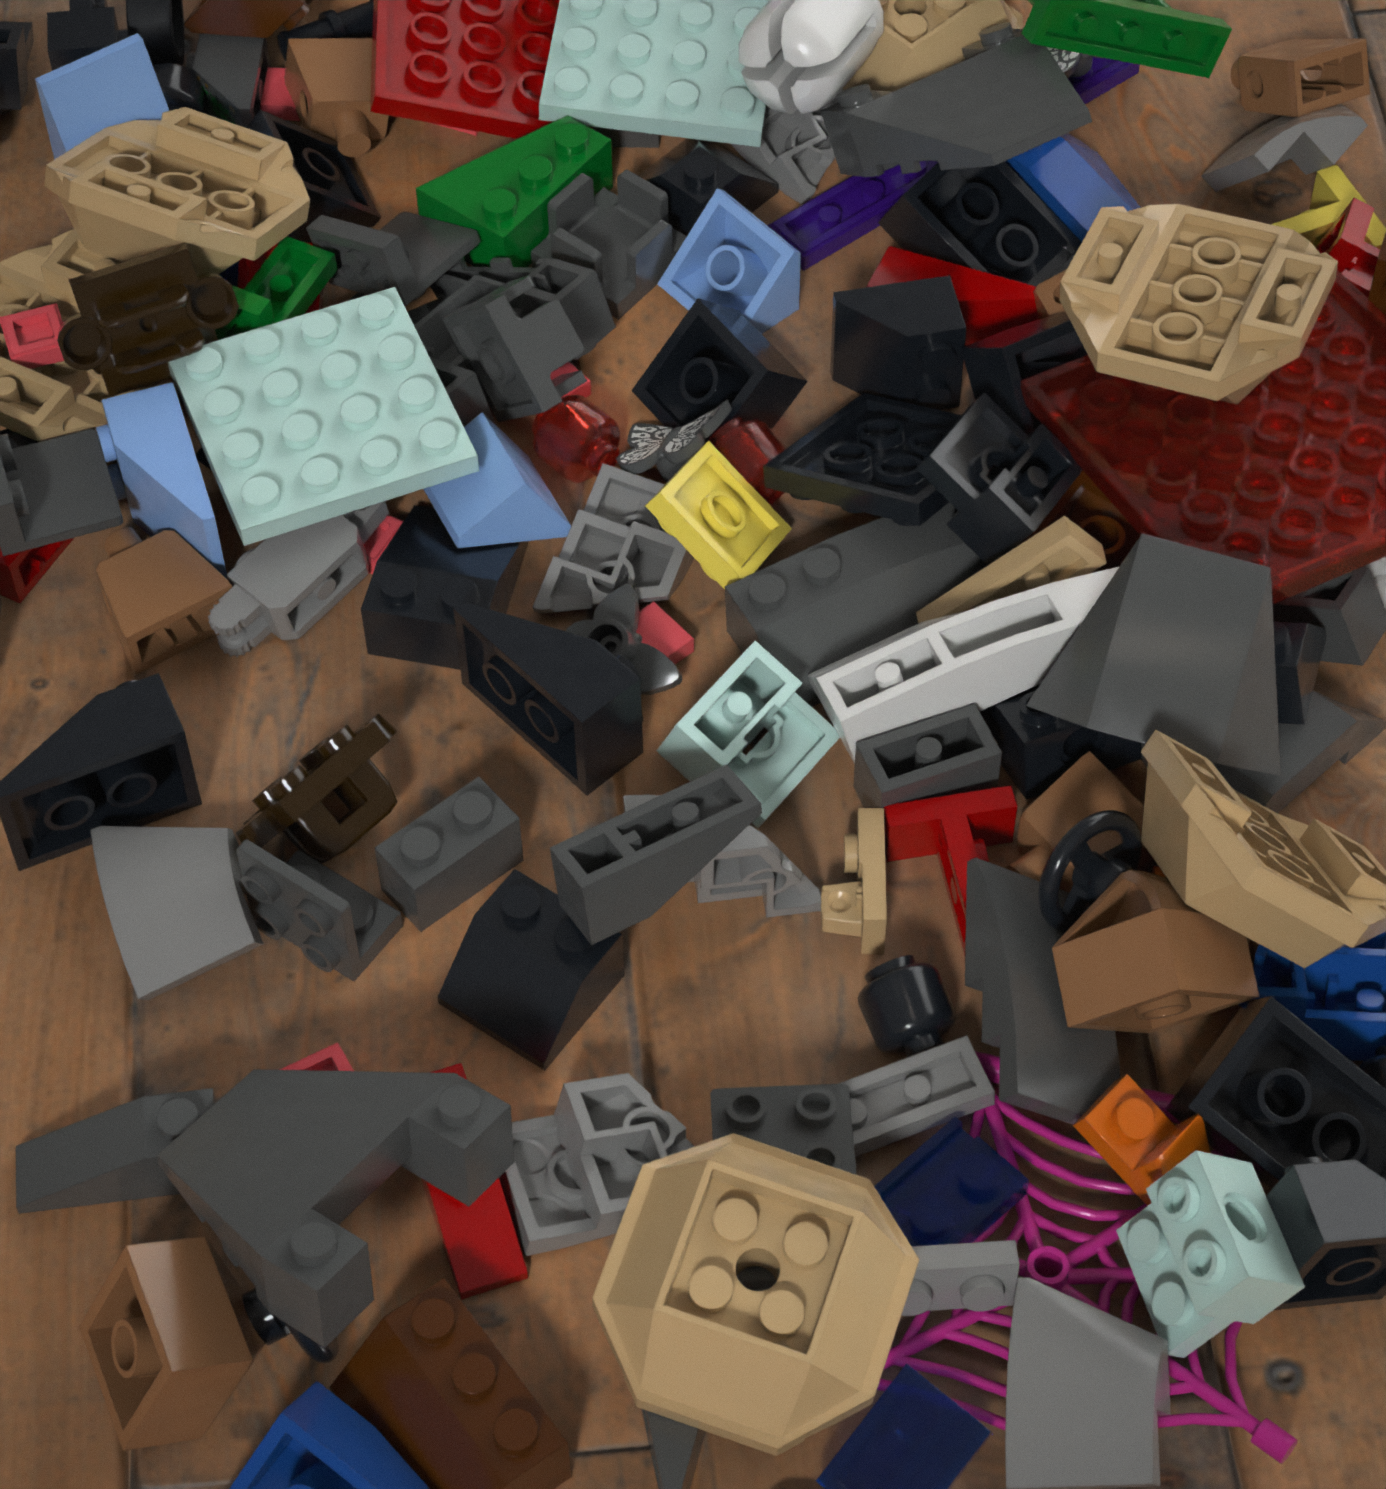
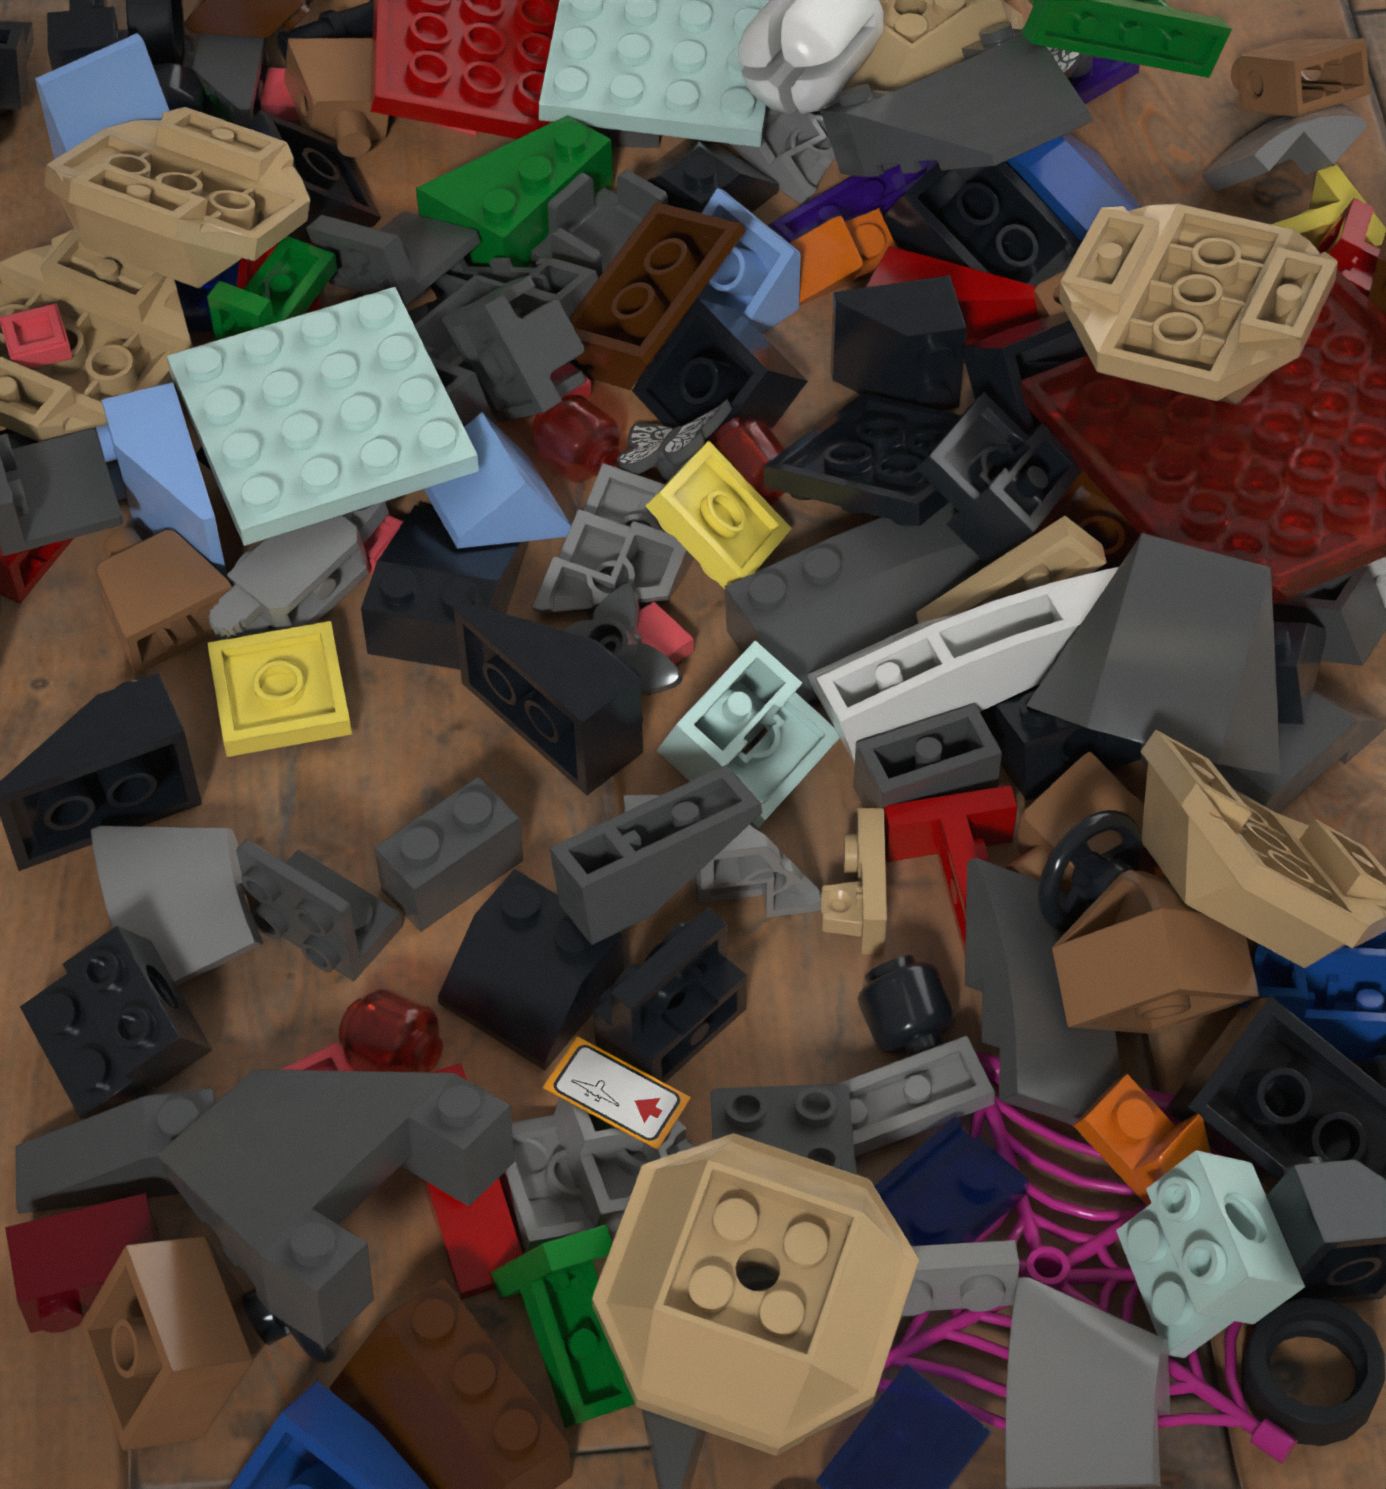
dark brown piece [57,243,239,397] -> none
dark brown piece [236,713,398,864] -> none
none -> dark red brick [5,1193,159,1333]
none -> black brick [20,926,212,1120]
none -> light yellow plate [207,621,352,757]
none -> clear red head [339,989,443,1073]
none -> green bracket [491,1225,635,1428]
none -> white sticker [542,1036,691,1150]
none -> reddish brown slope [569,202,745,390]
none -> black brick [593,907,747,1083]
none -> orange slope [789,209,897,305]
none -> black tyre [1241,1297,1385,1446]

